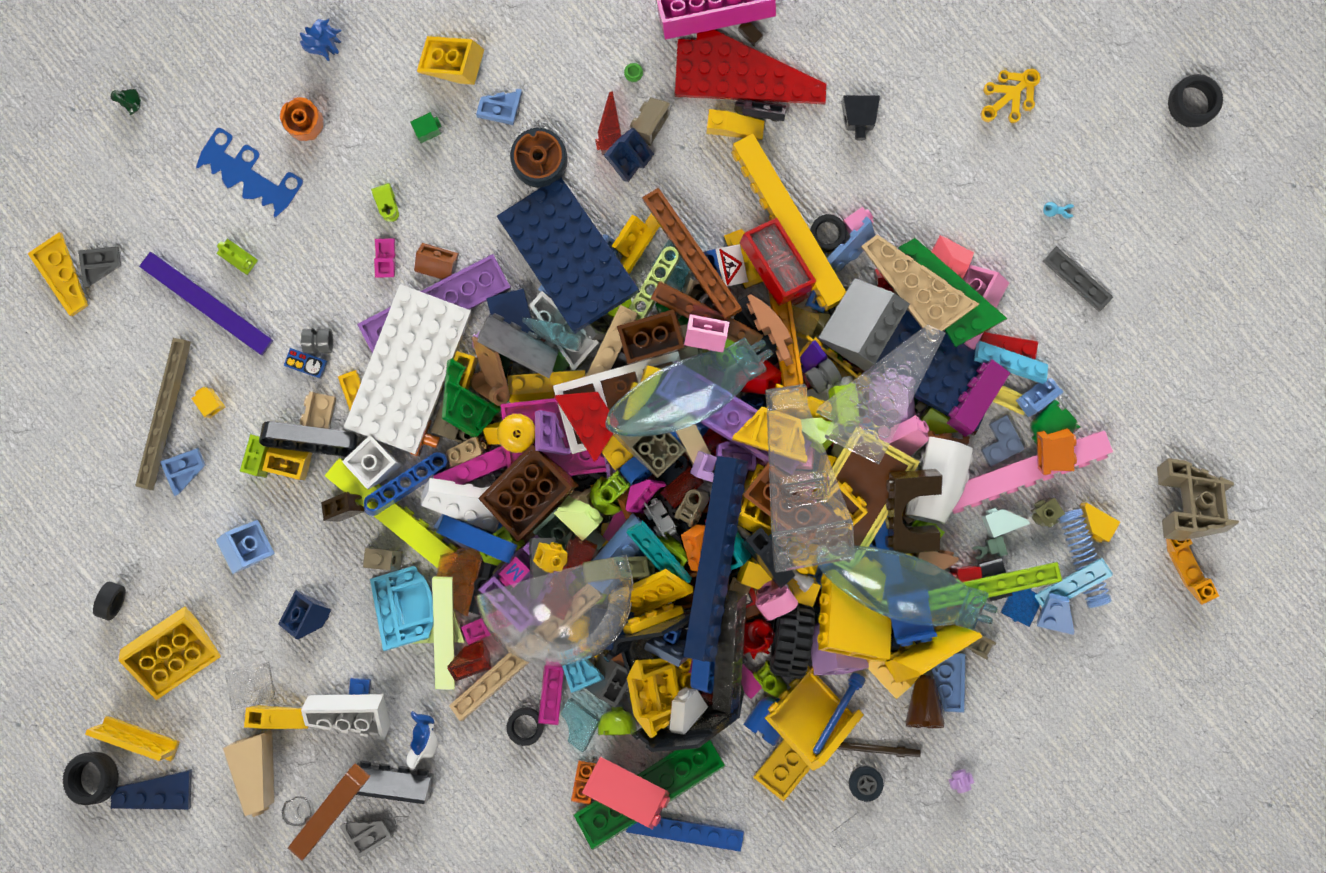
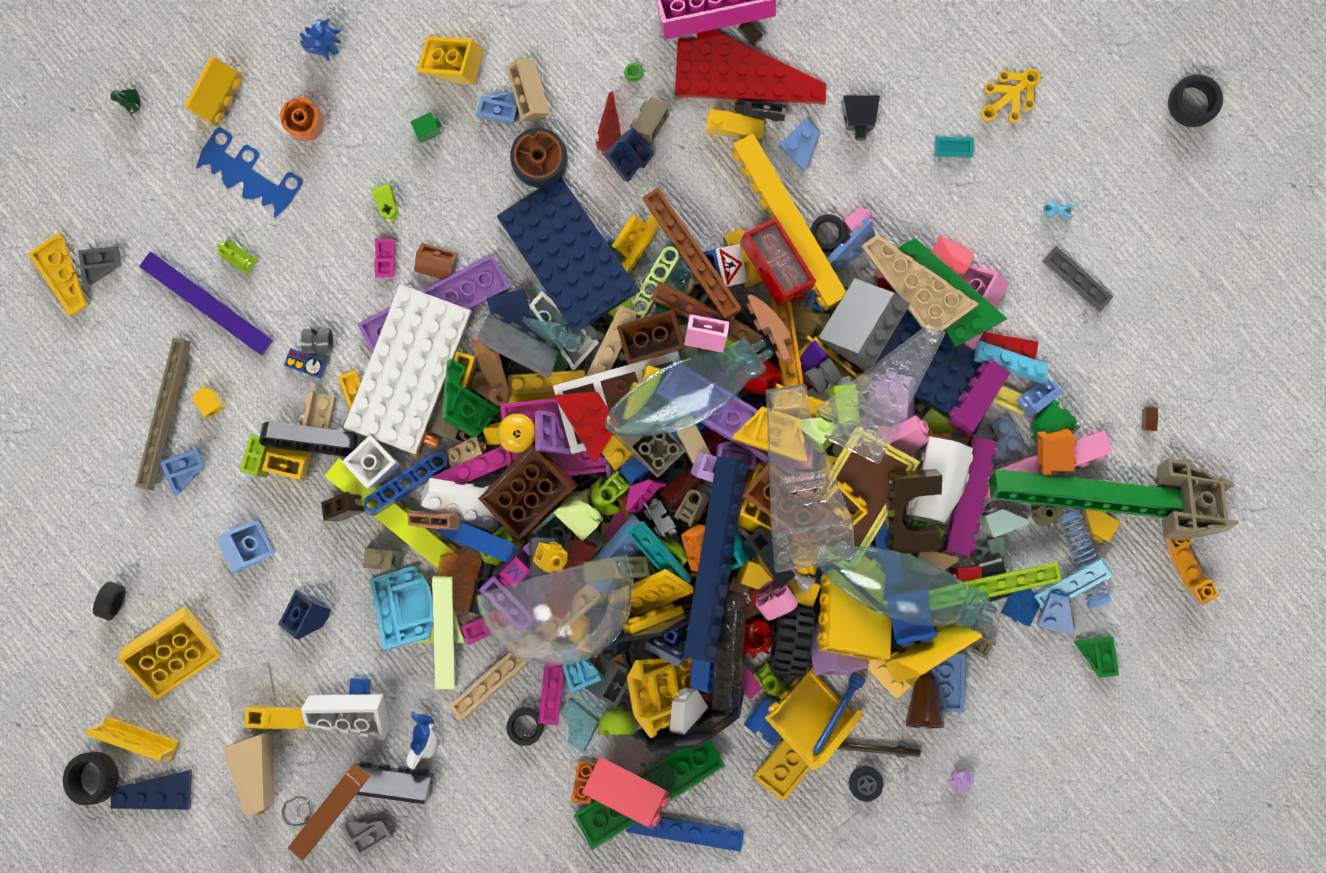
clear red slope [447,640,491,681] -> none
none -> yellow slope [184,56,243,127]
none -> nougat piece [407,511,461,530]
none -> tan brick [506,59,550,121]
none -> medium blue wing [779,119,820,172]
none -> teal tile [934,137,974,158]
none -> magenta brick [943,436,997,556]
none -> green brick [988,469,1184,518]
none -> green wing [1074,636,1119,678]
none -> reddish brown piece [1141,407,1158,431]

